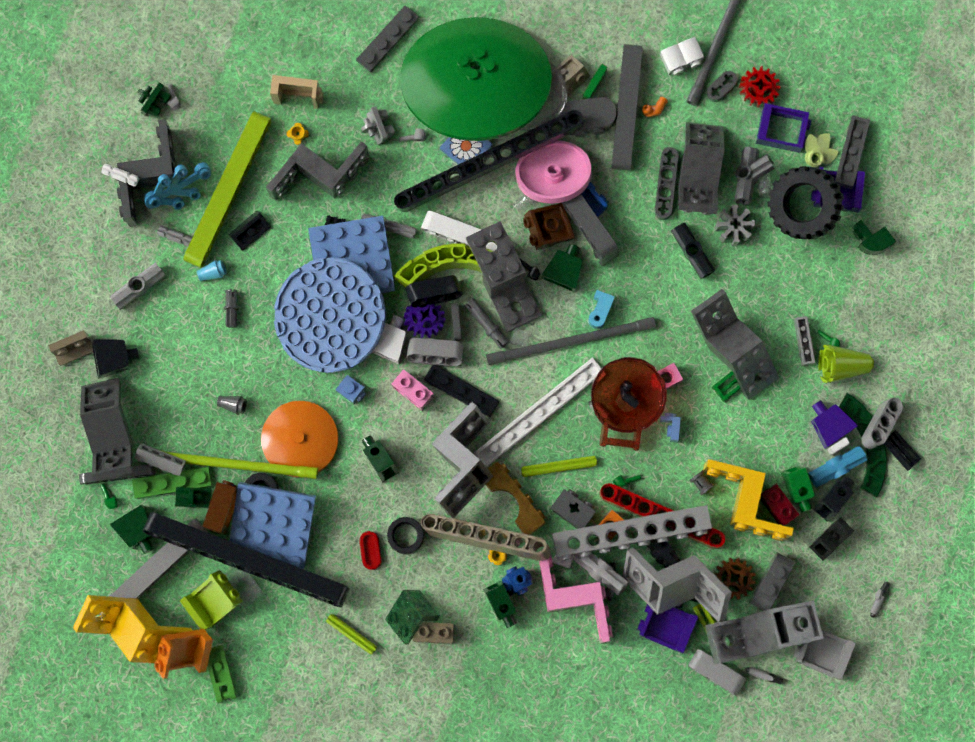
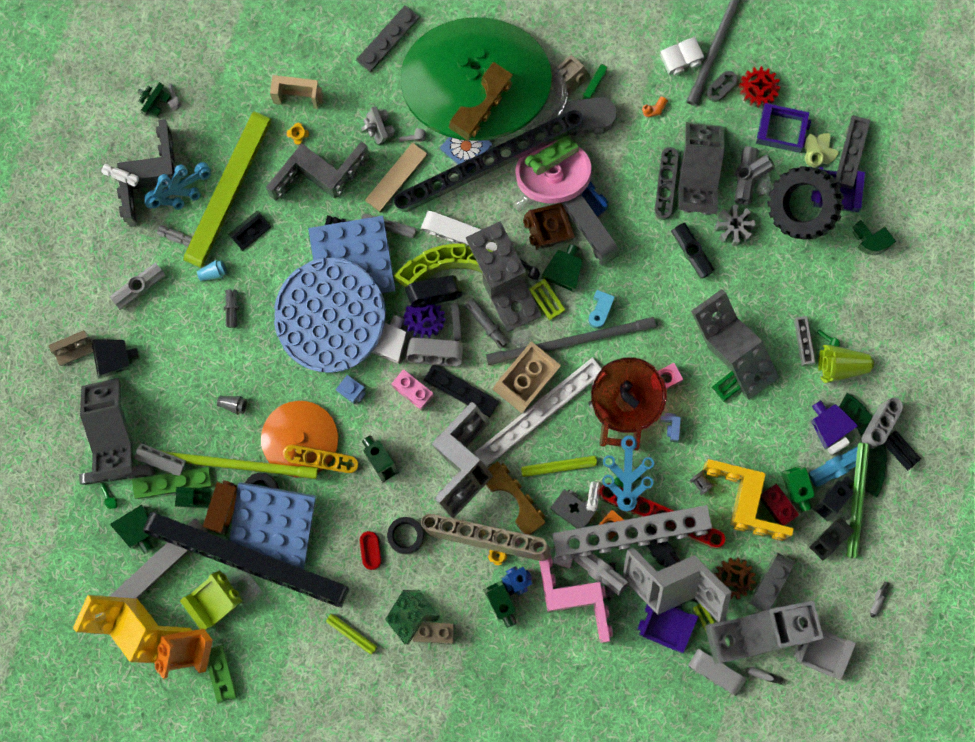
dark grey beam [611,44,643,171] -> none
none -> yellow beam [283,445,358,473]
none -> tan tile [365,142,427,212]
none -> pearl gold arch [449,62,513,140]
none -> tan slope [492,341,561,413]
none -> bright green plate [525,136,579,175]
none -> lime tile [529,279,565,321]
none -> white axle [587,481,601,512]
none -> dark azure plant [602,435,654,511]
none -> bright green axle [846,443,870,558]

